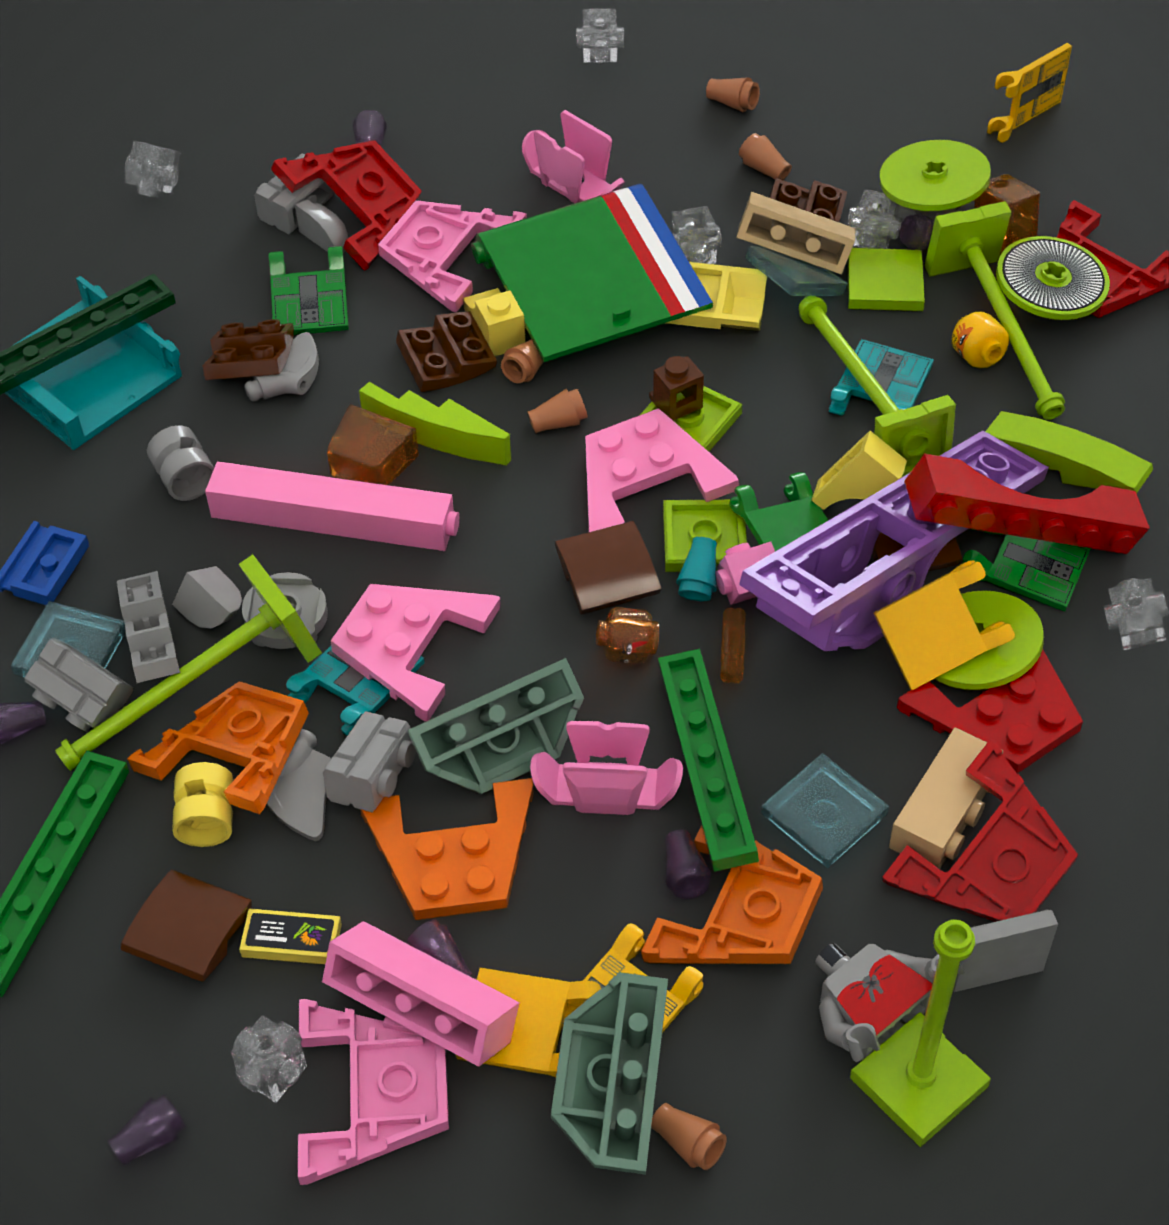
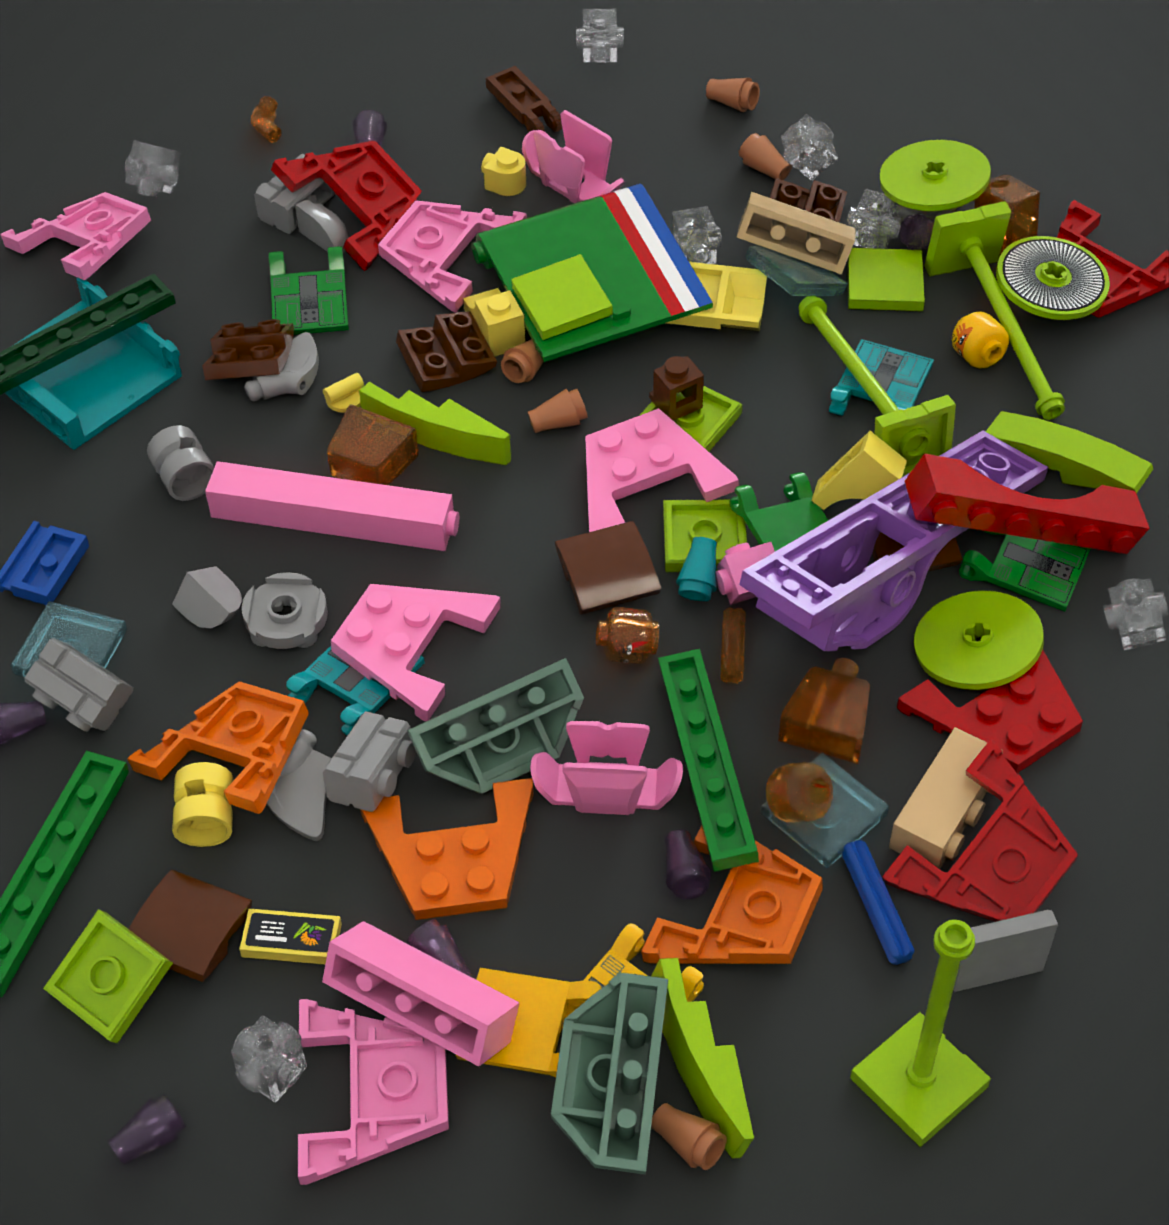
lime tile [55,554,322,771] -> none
light grey slope [117,571,180,683] -> none
torso [815,943,965,1062] -> none
yellow flag [873,560,1015,690] -> none
yellow flag [987,43,1072,143] -> none
none -> bright pink wing [0,192,151,280]
none -> lime tile [43,909,173,1043]
none -> clear orange arm [251,96,282,143]
none -> light yellow plate [323,372,364,413]
none -> light yellow plate [481,147,526,196]
none -> reddish brown hinge [485,66,562,133]
none -> lime tile [511,254,613,340]
none -> lime slope [651,958,754,1159]
none -> clear orange head [766,762,833,822]
none -> clear orange torso [778,658,870,764]
none -> clear brick [780,114,839,181]
none -> blue axle [842,840,914,965]

